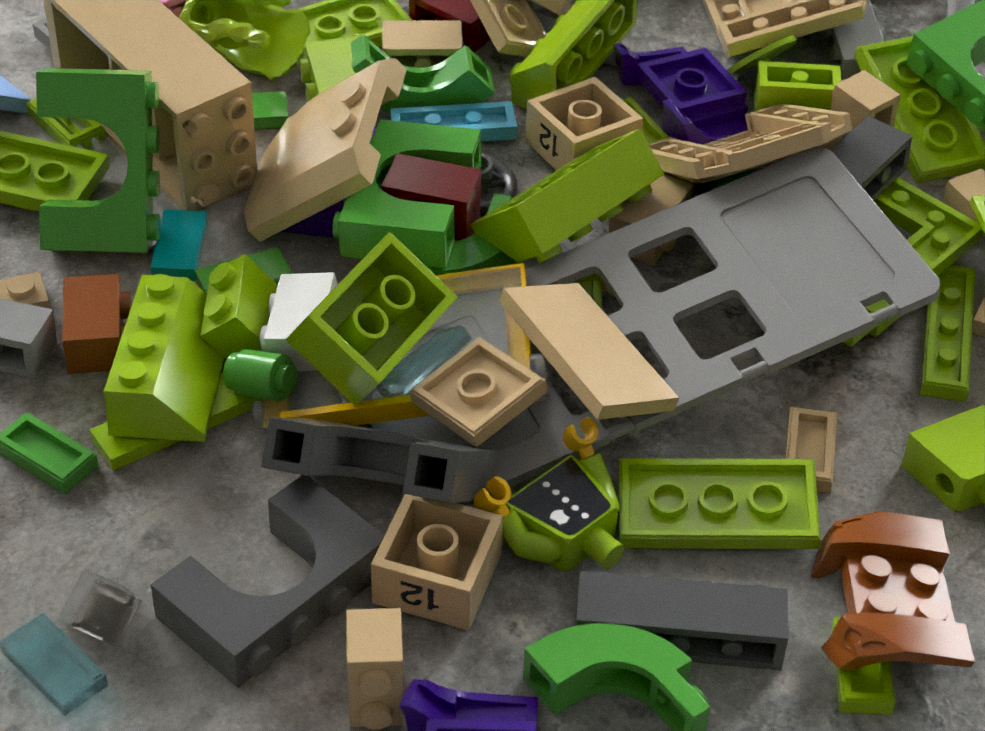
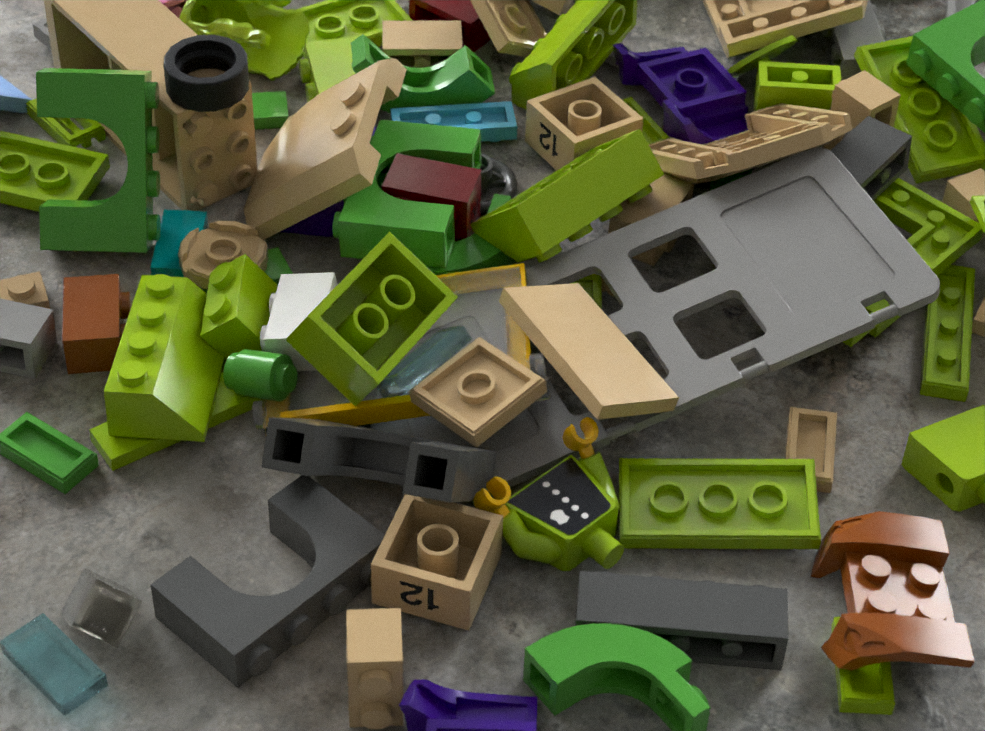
none -> black tyre [163,35,249,112]
none -> tan tile [178,221,268,290]

